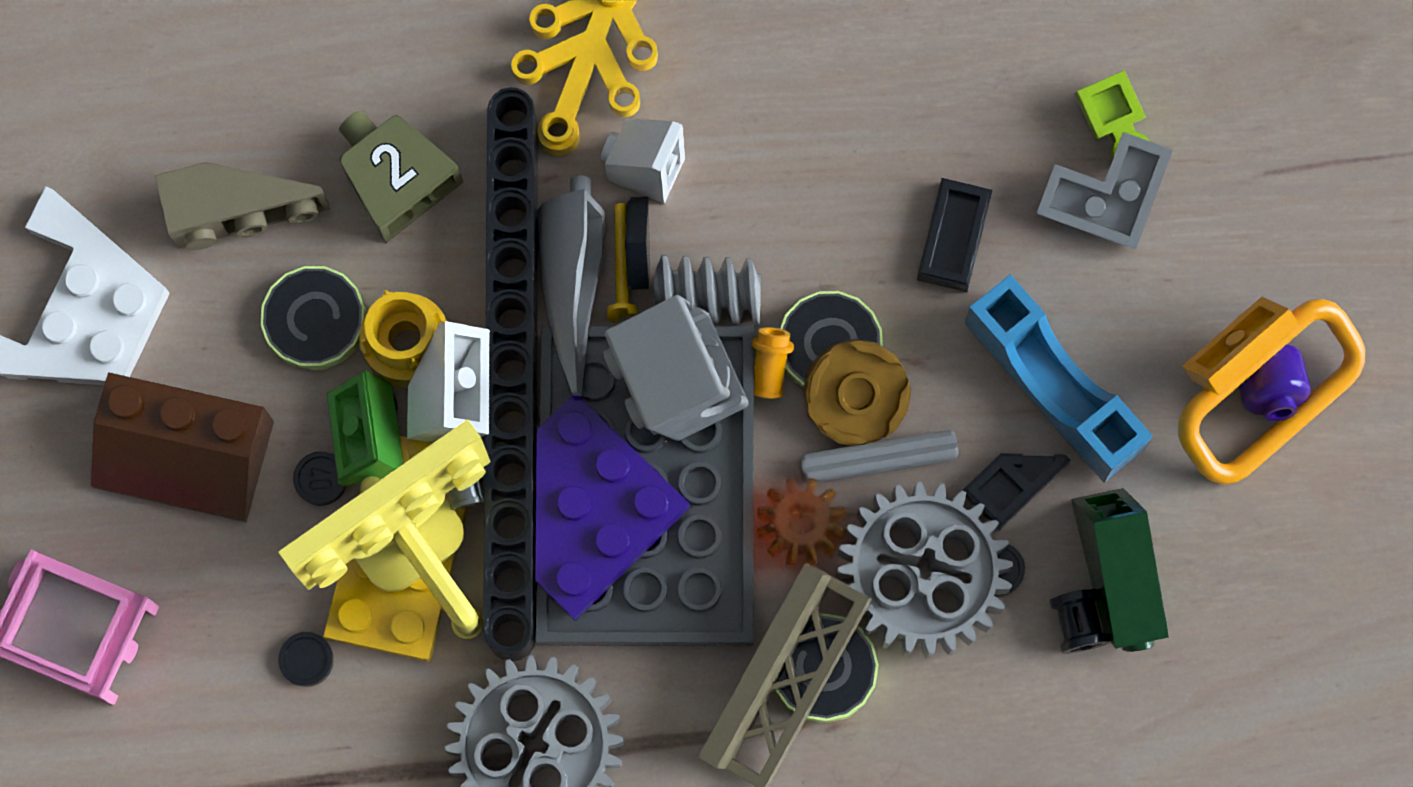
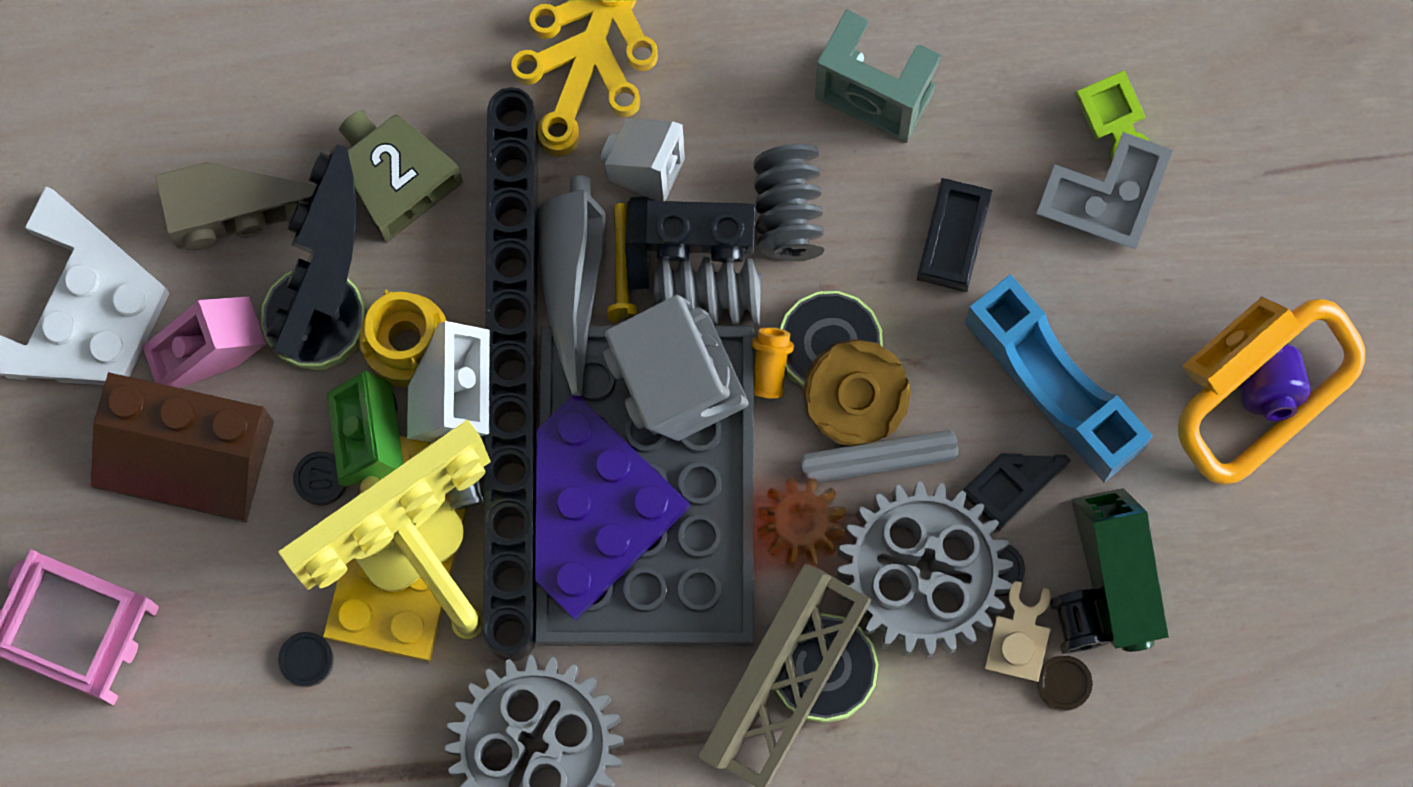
none -> bright pink slope [142,296,266,388]
none -> black slope [266,144,356,359]
none -> black plate [646,200,756,263]
none -> dark grey piece [753,144,825,261]
none -> sand green panel [815,9,941,143]
none -> tan plate [984,581,1051,682]
none -> dark brown piece [1037,656,1093,711]

